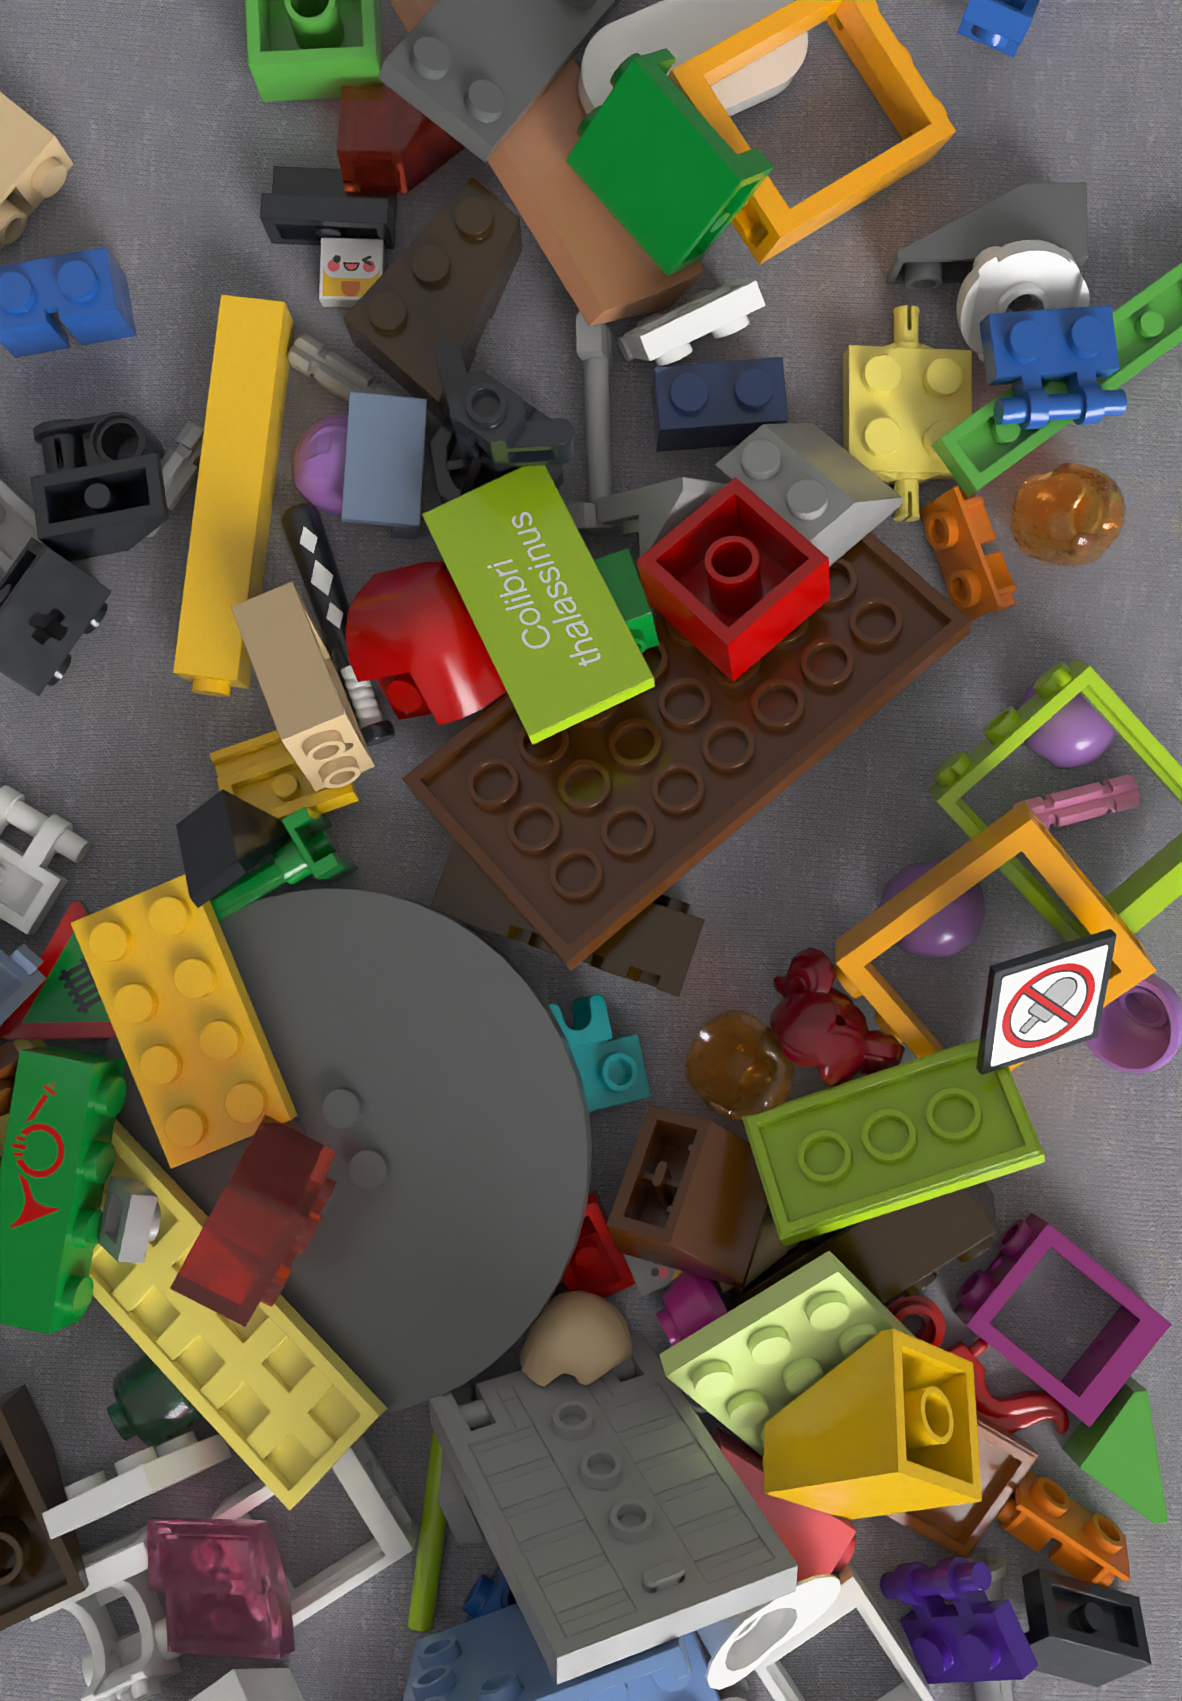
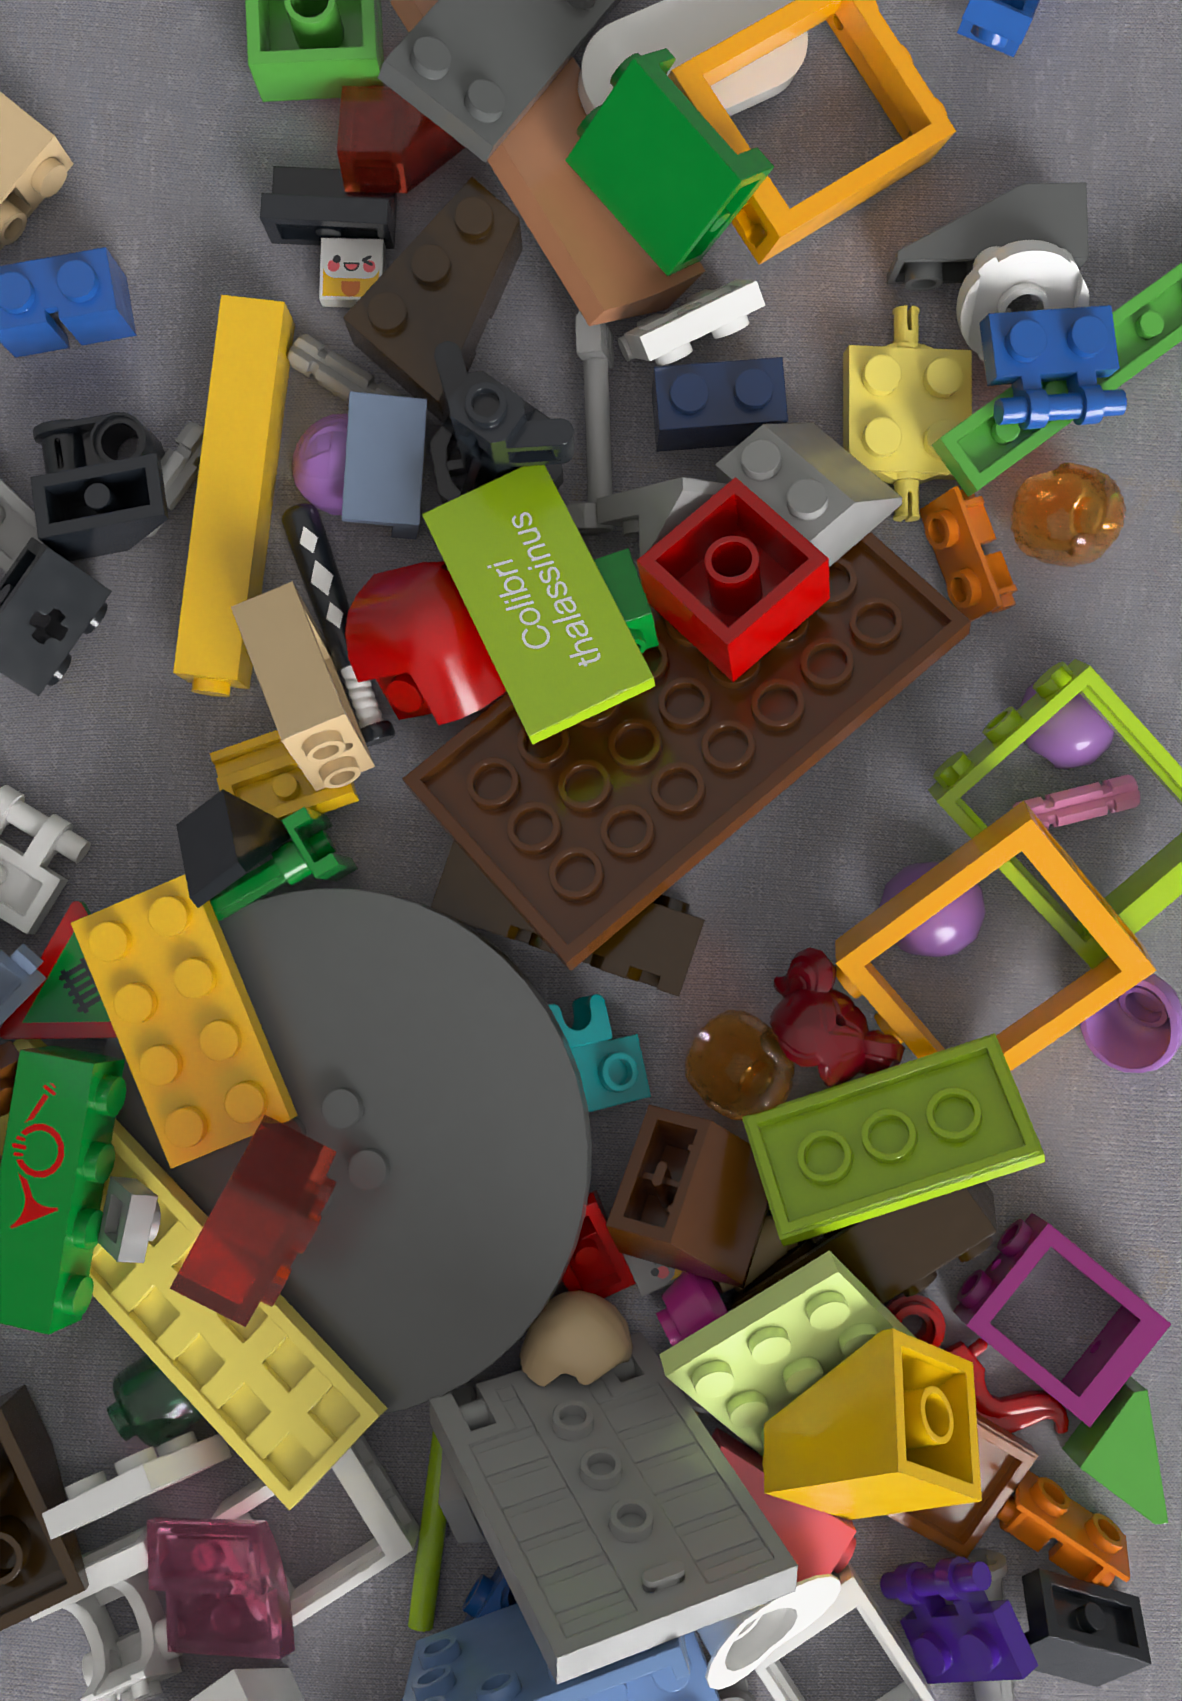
piece [976,929,1117,1075] -> none

